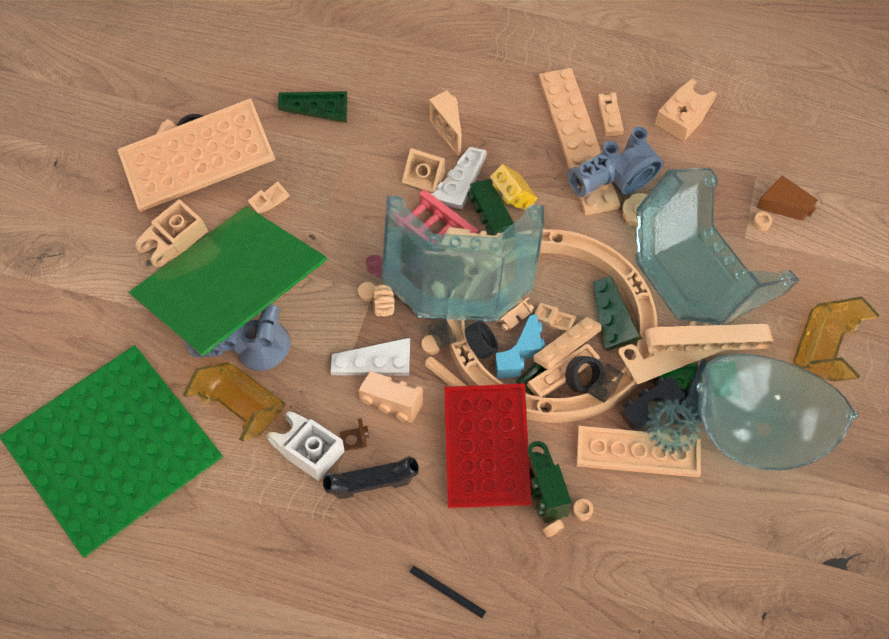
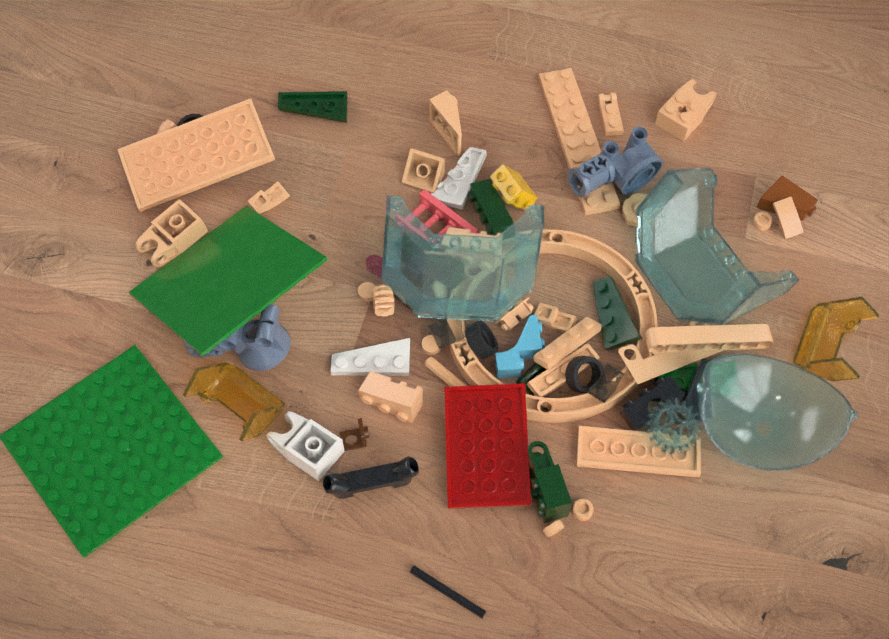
none -> light nougat slope [773,197,803,240]

